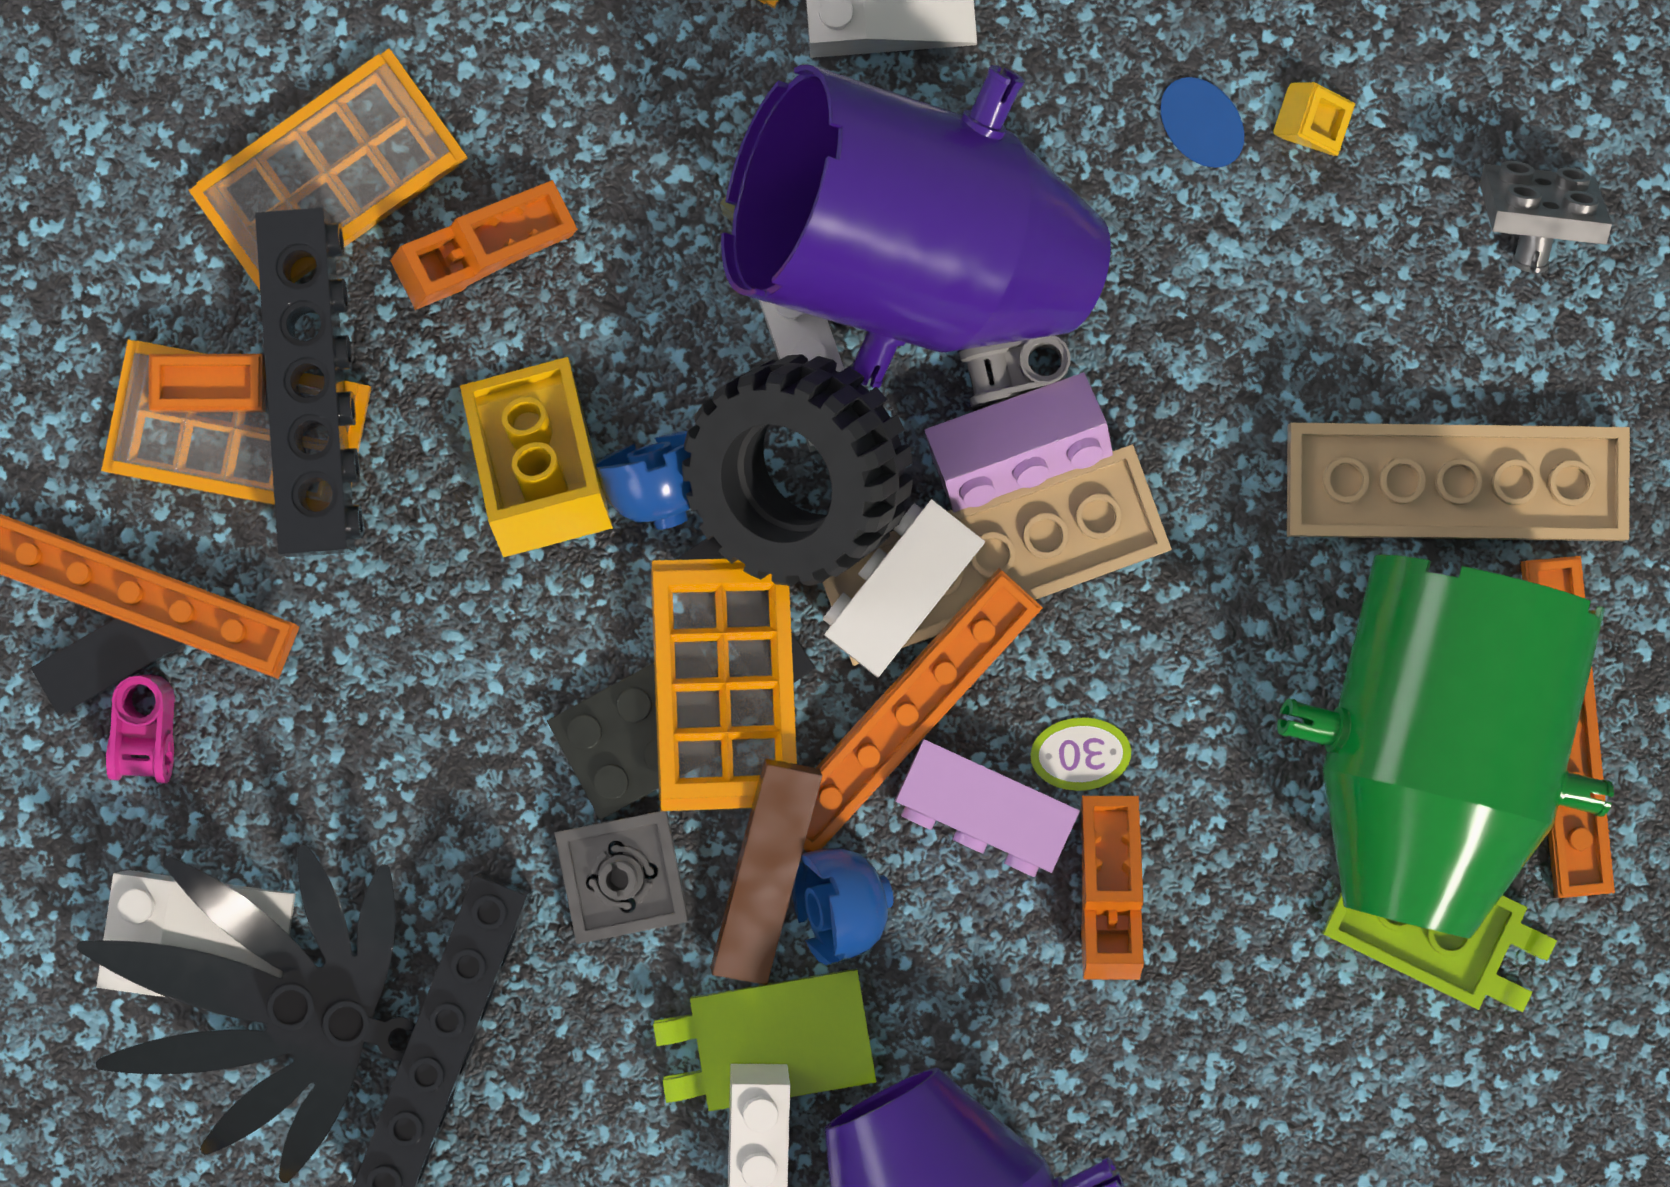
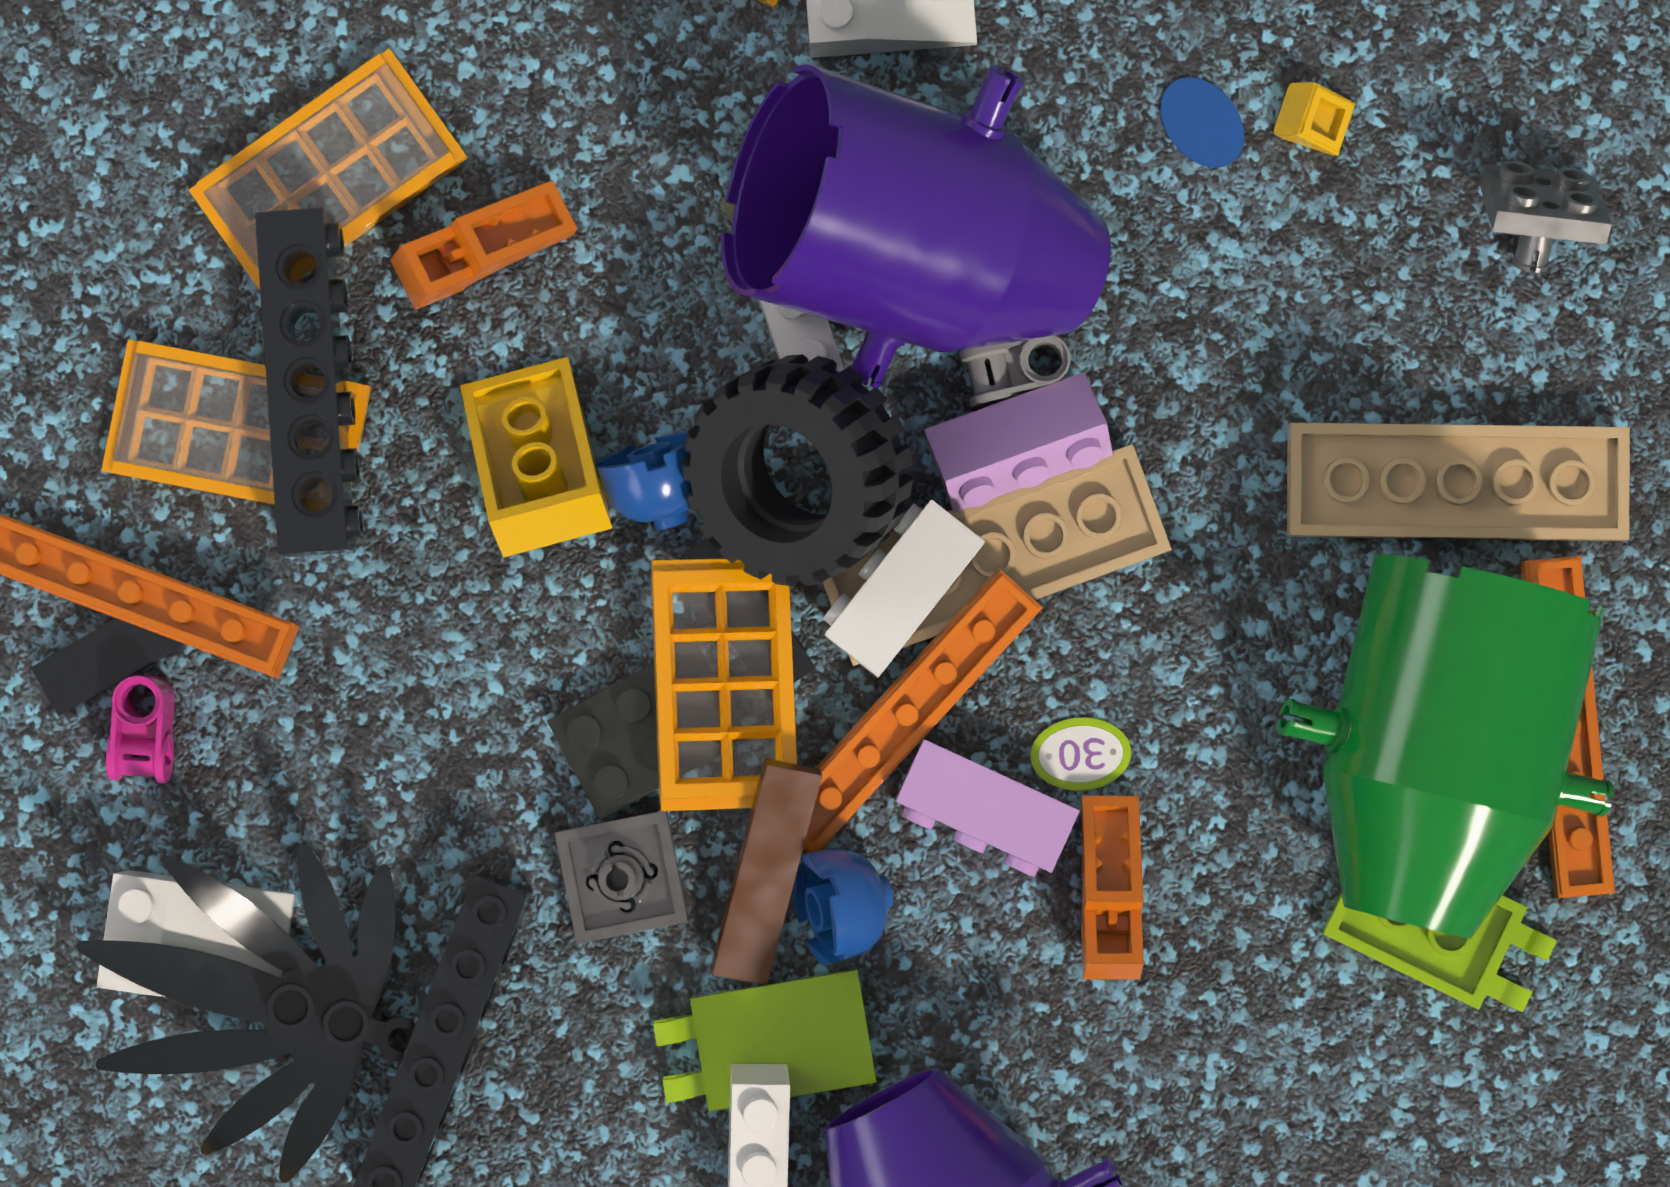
orange tile [149,354,266,412] -> none

